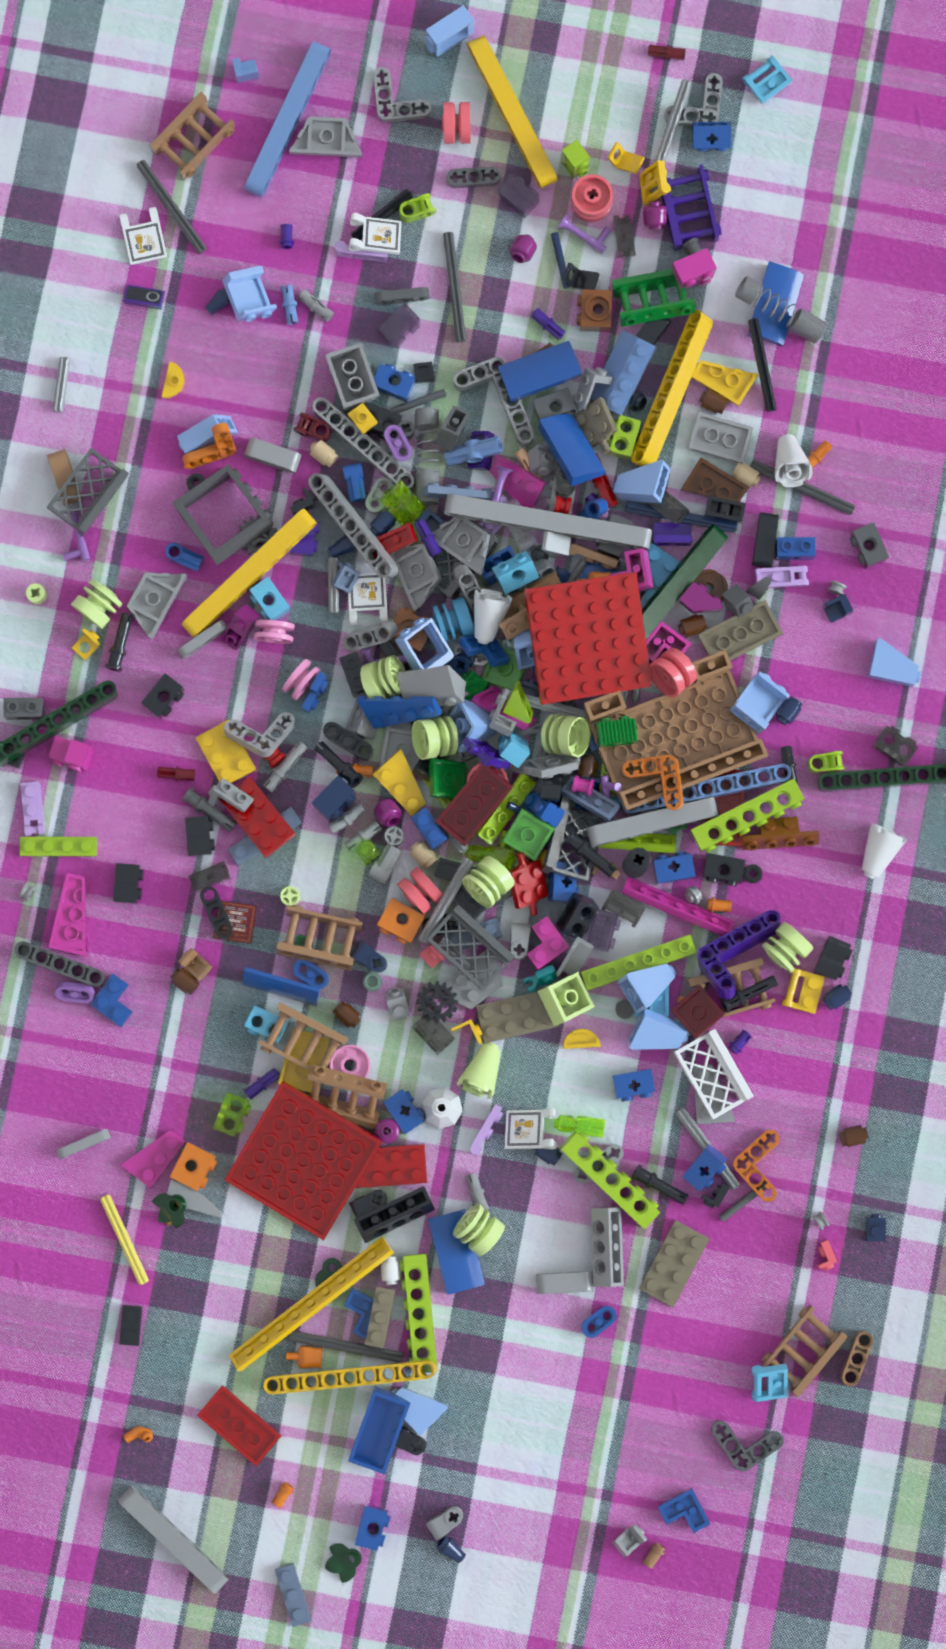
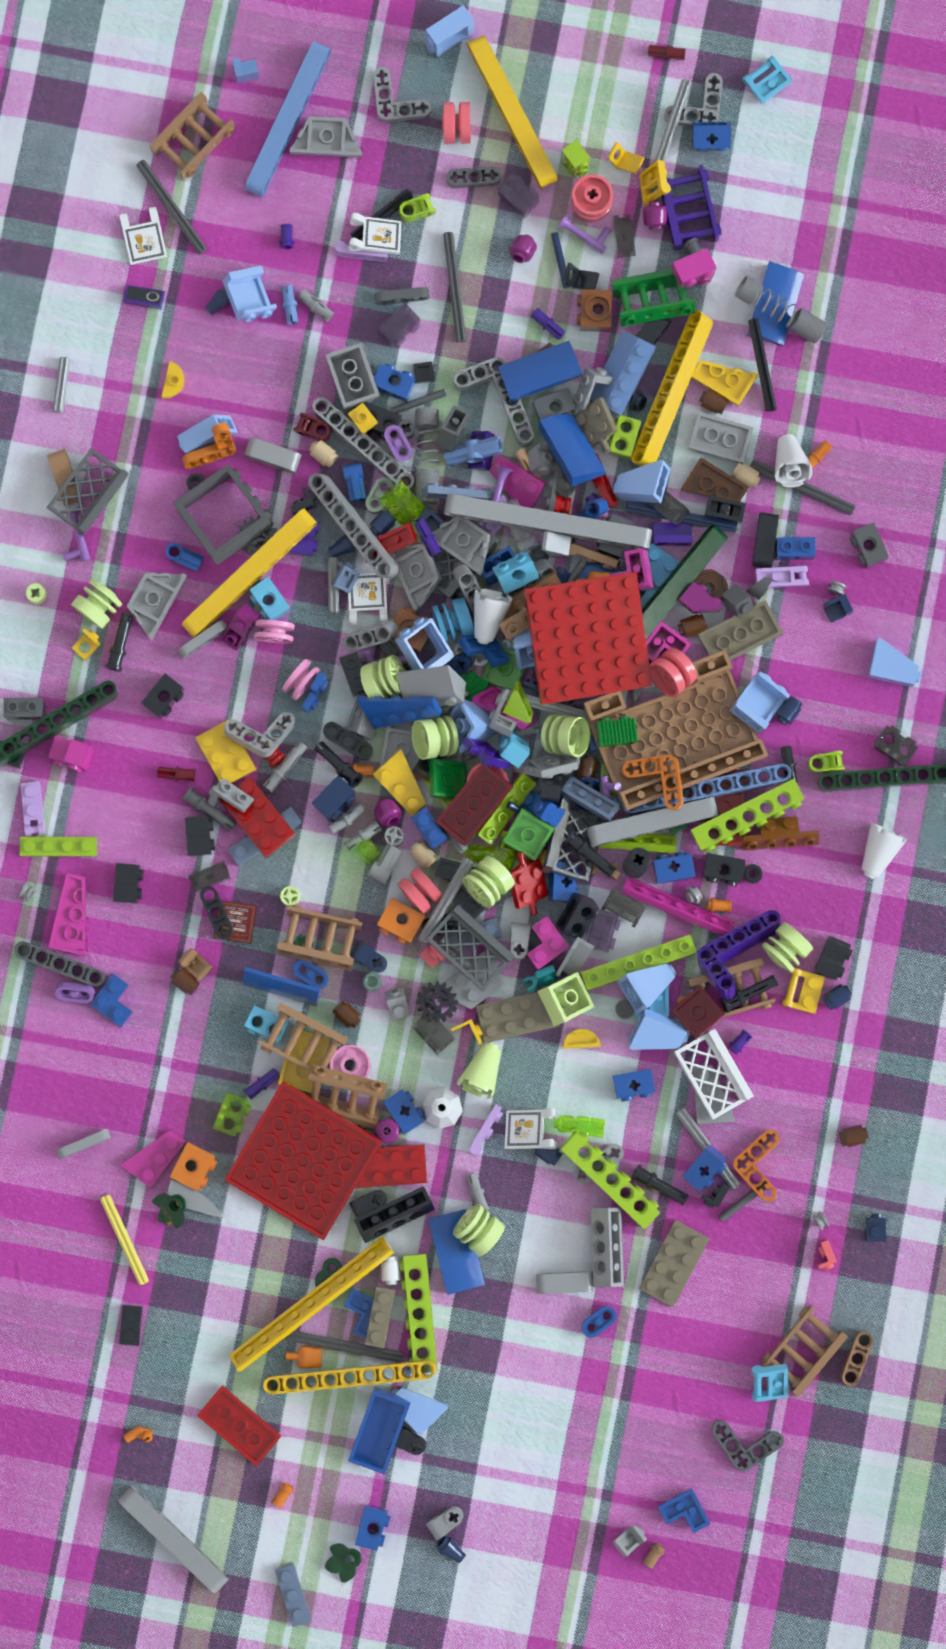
dark pink bush [571,775,595,796] -> none

